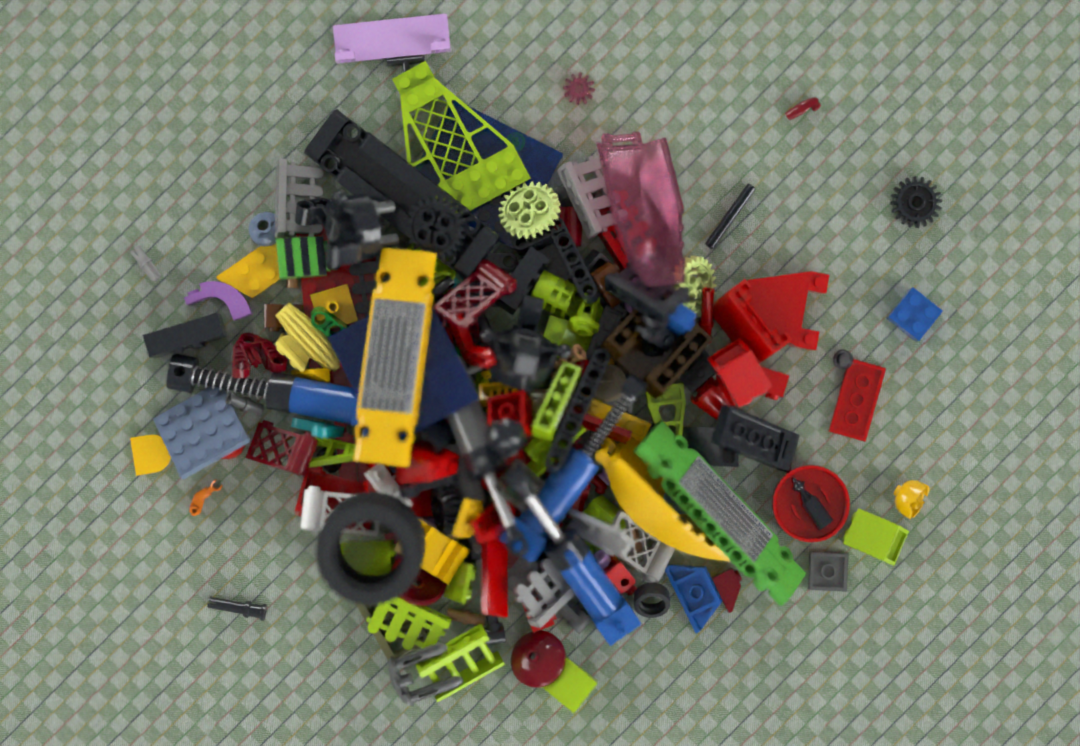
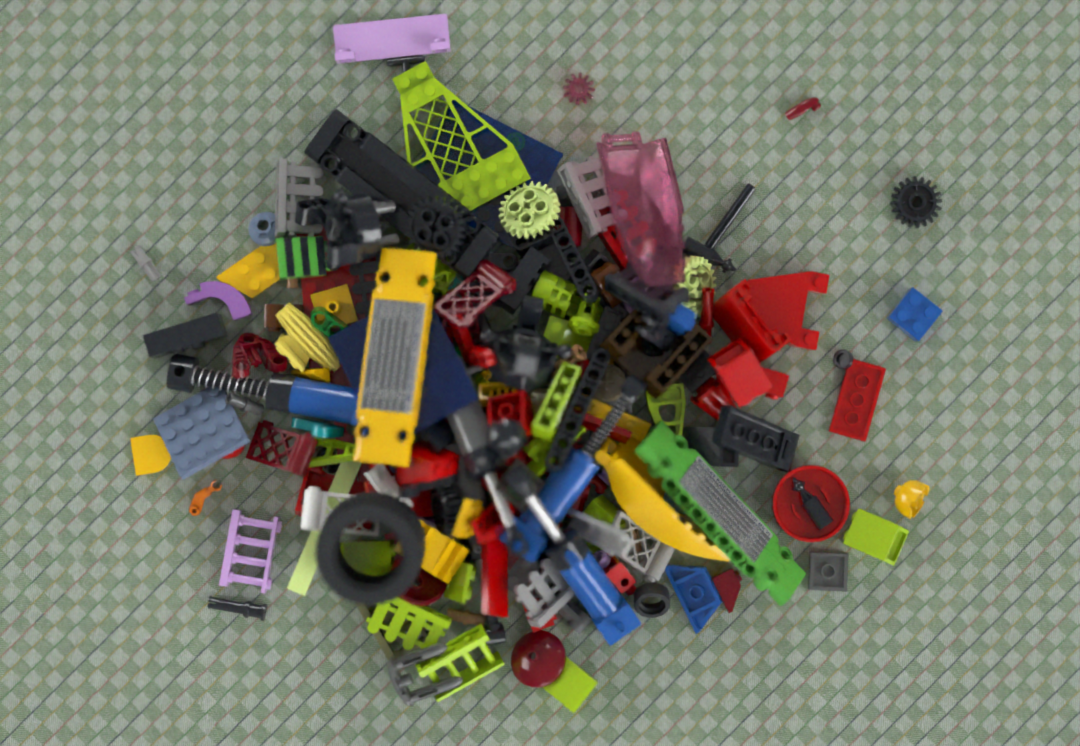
black pin [431,275,455,299] -> none
none -> lavender fence [219,509,282,593]
none -> yellowish green tile [287,461,362,596]
none -> black wheel [681,236,736,273]

